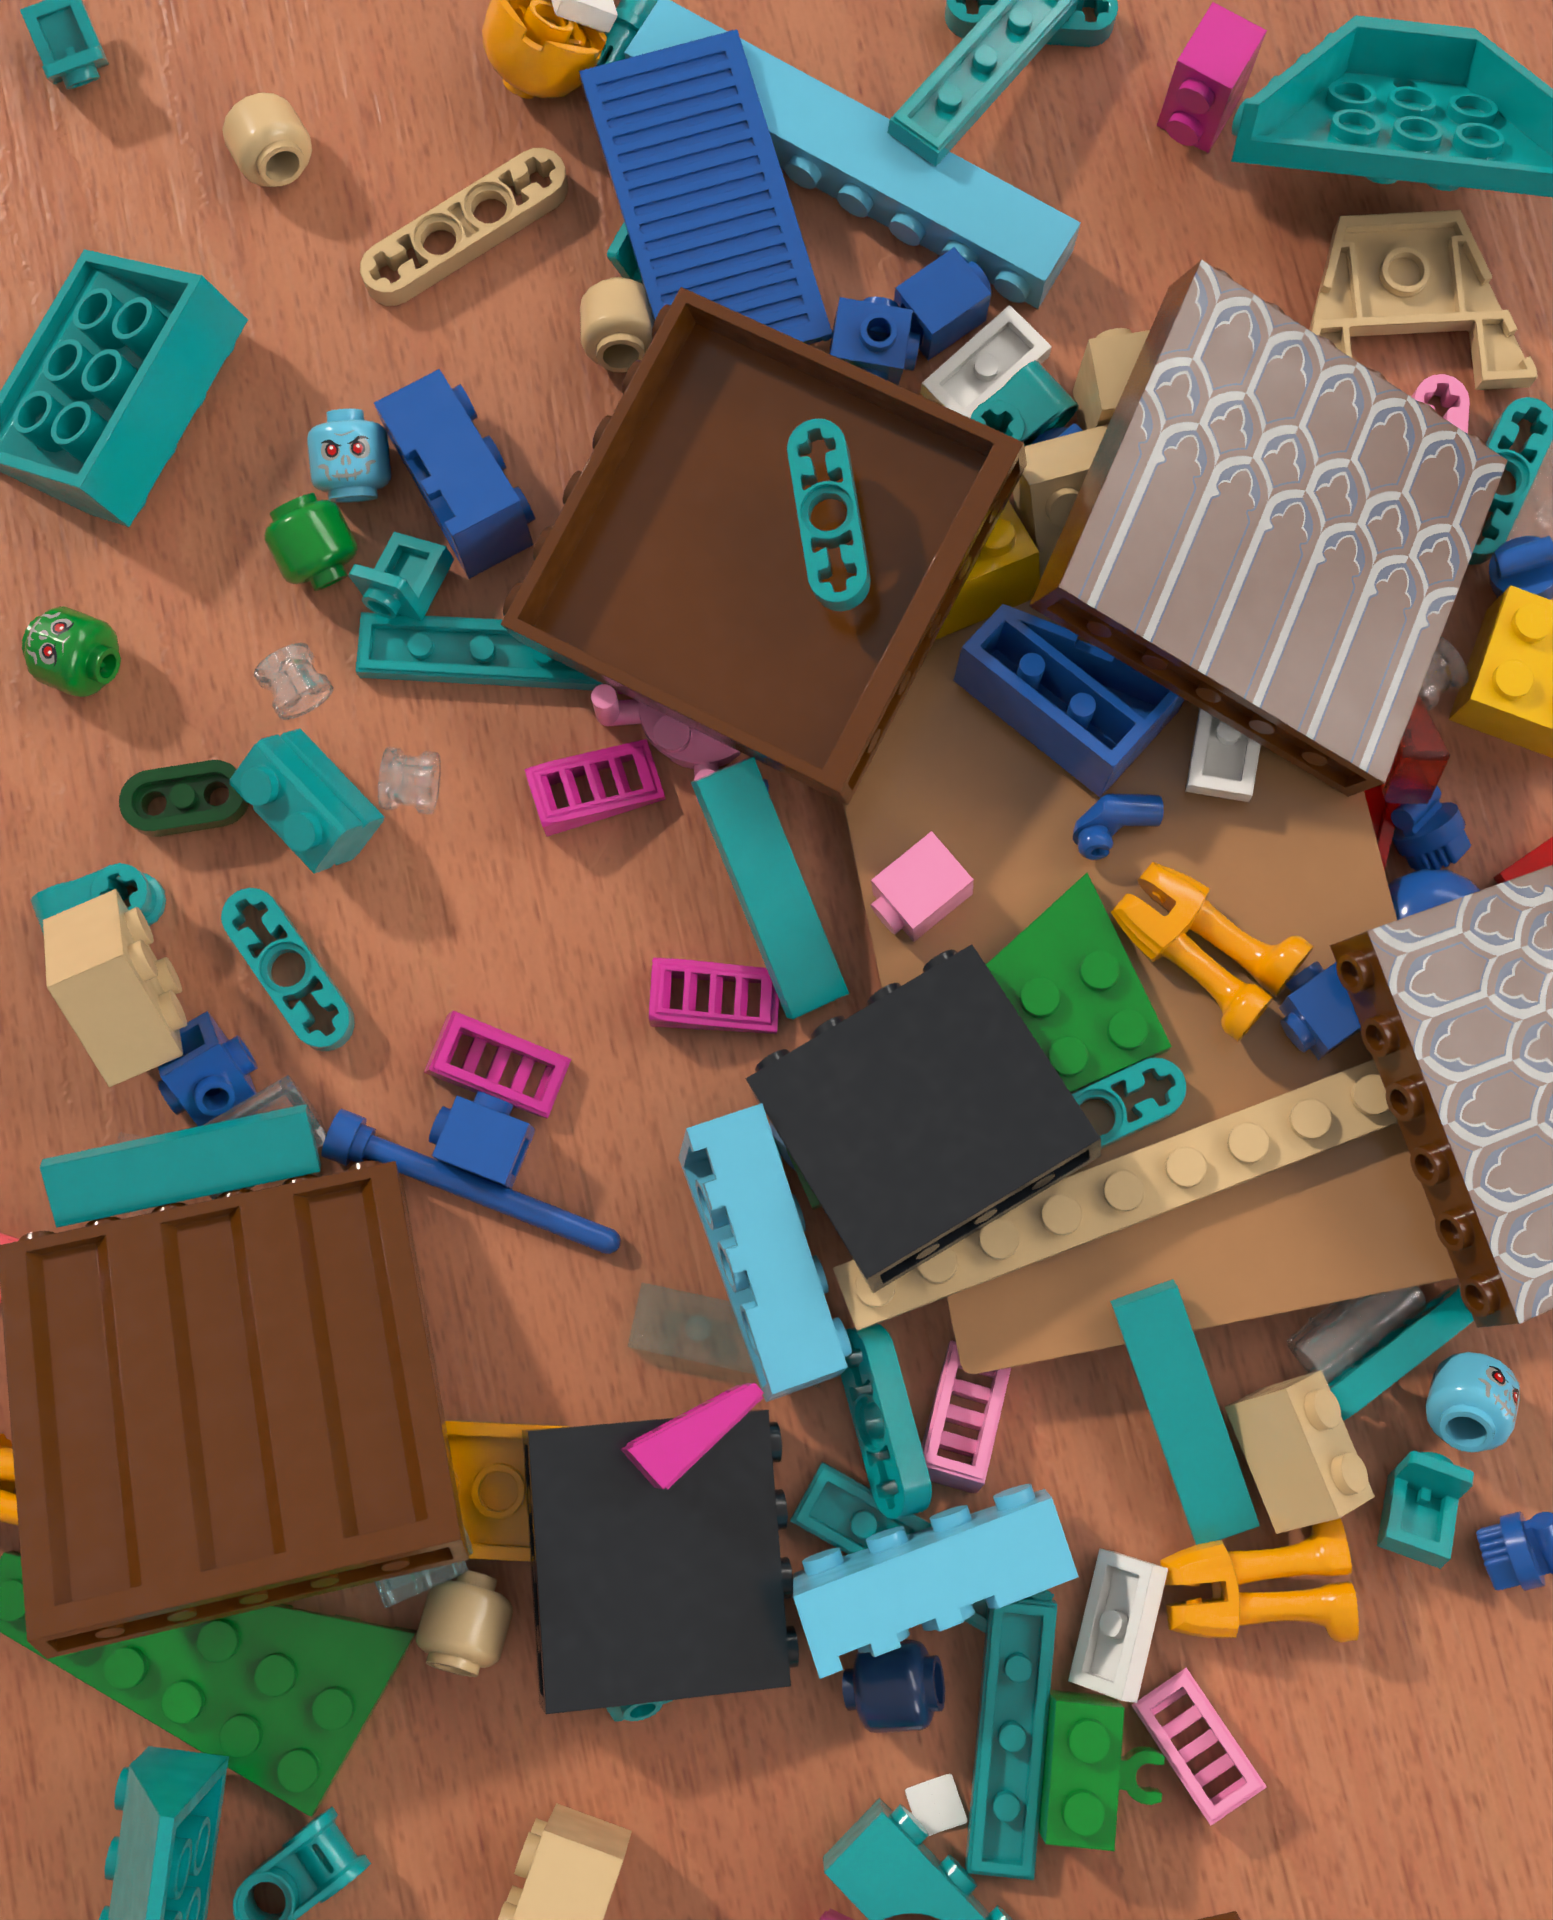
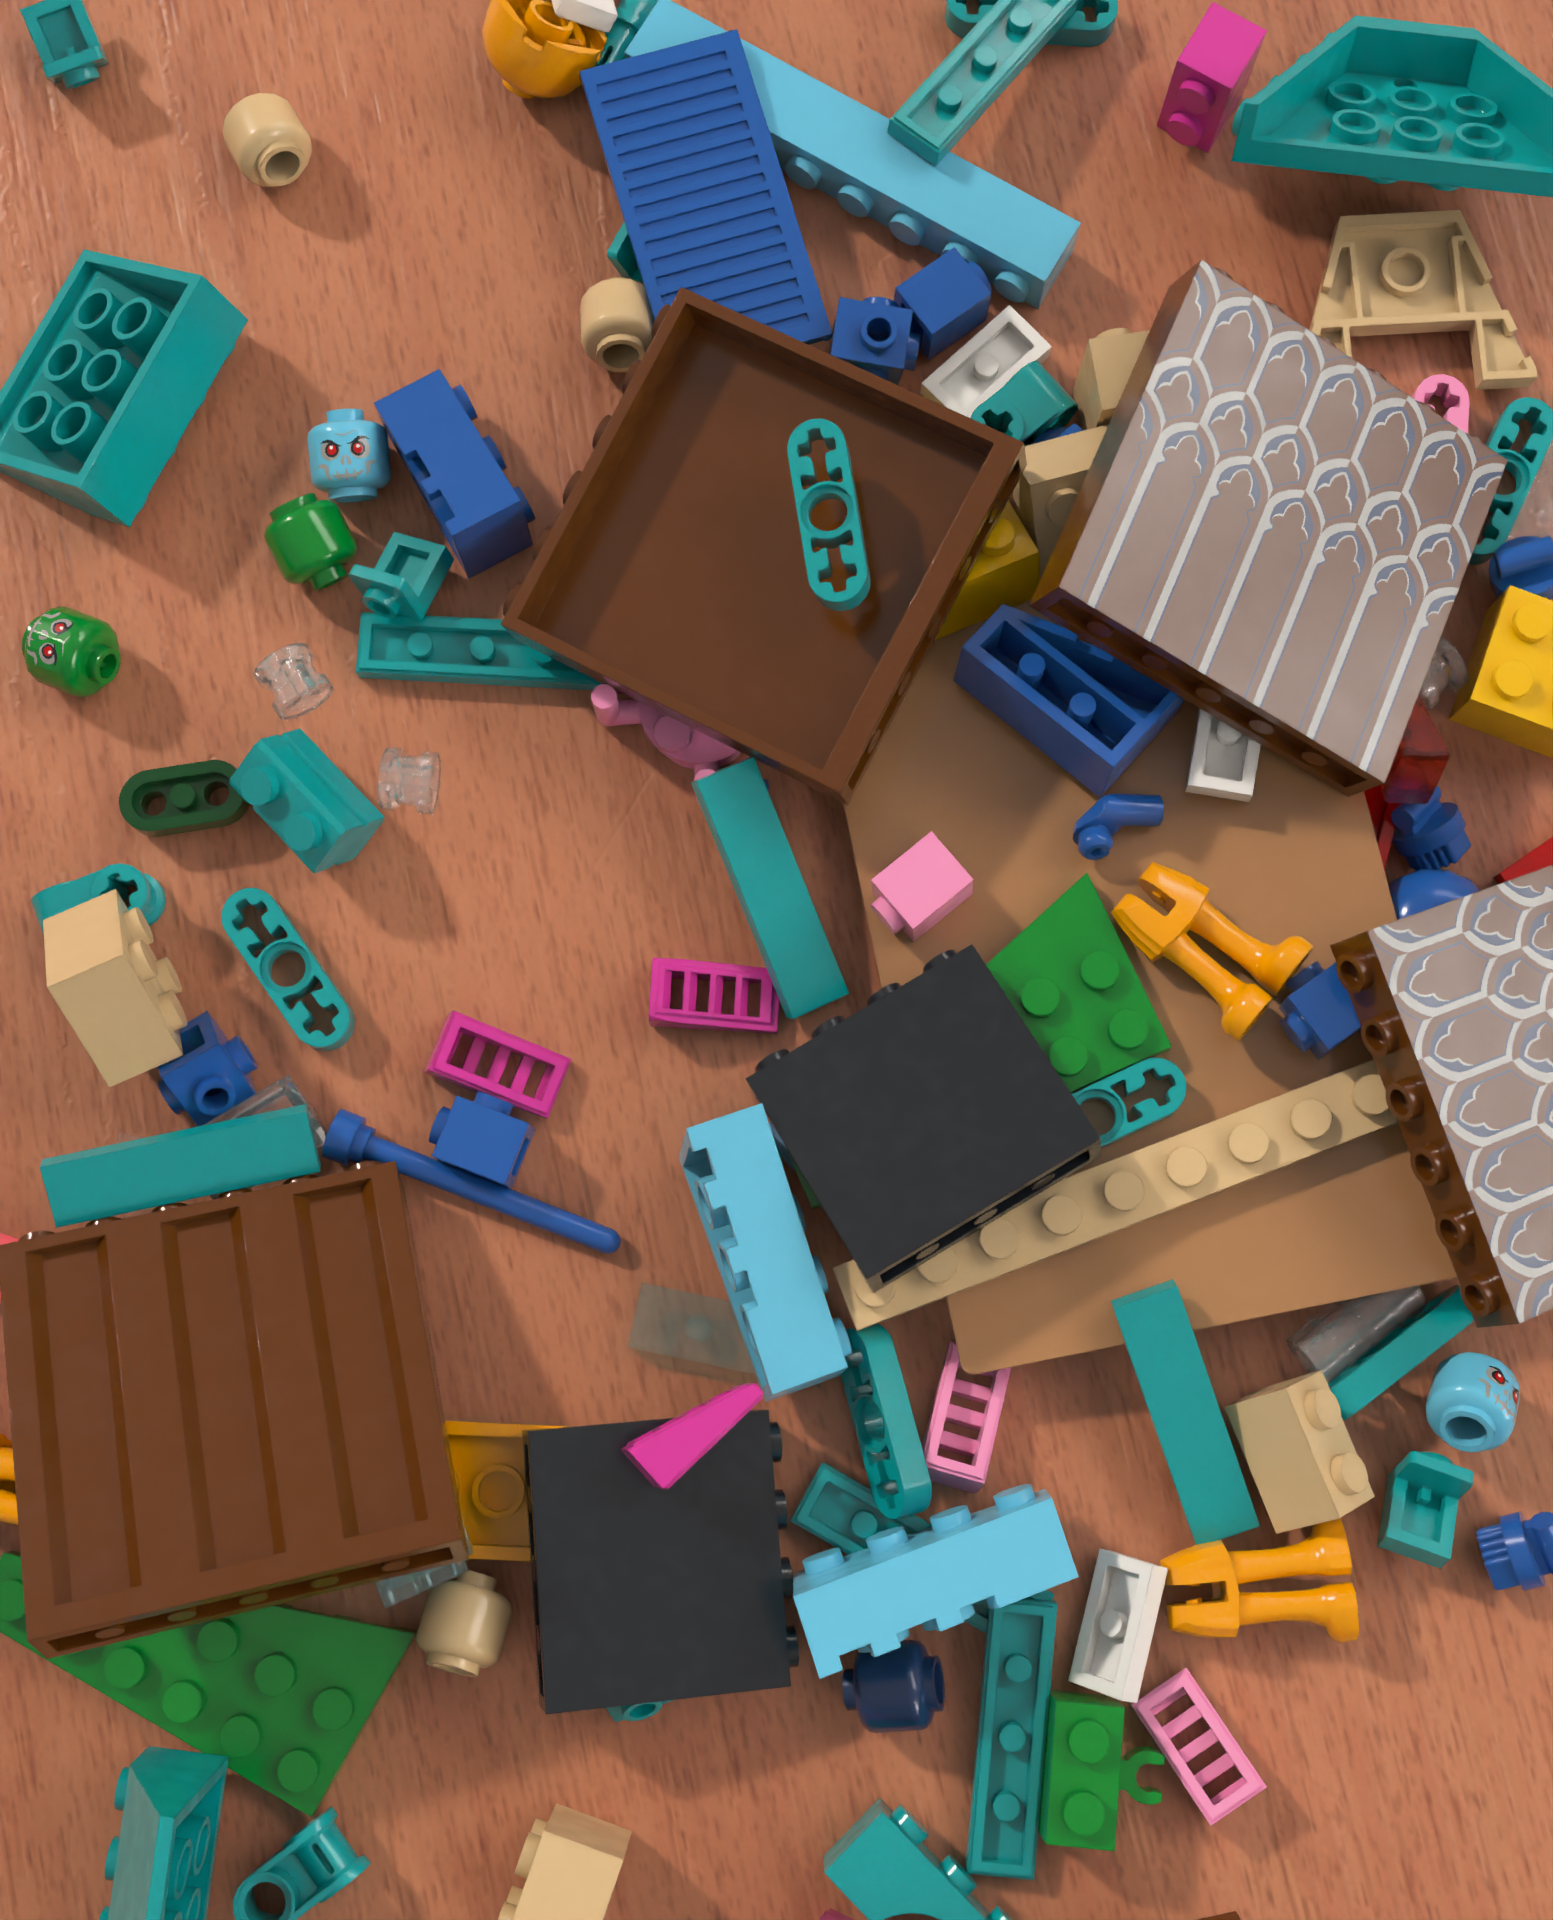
tan beam [360,148,568,306] -> none
dark pink slope [524,739,666,837] -> none
white sticker [905,1774,967,1836] -> none

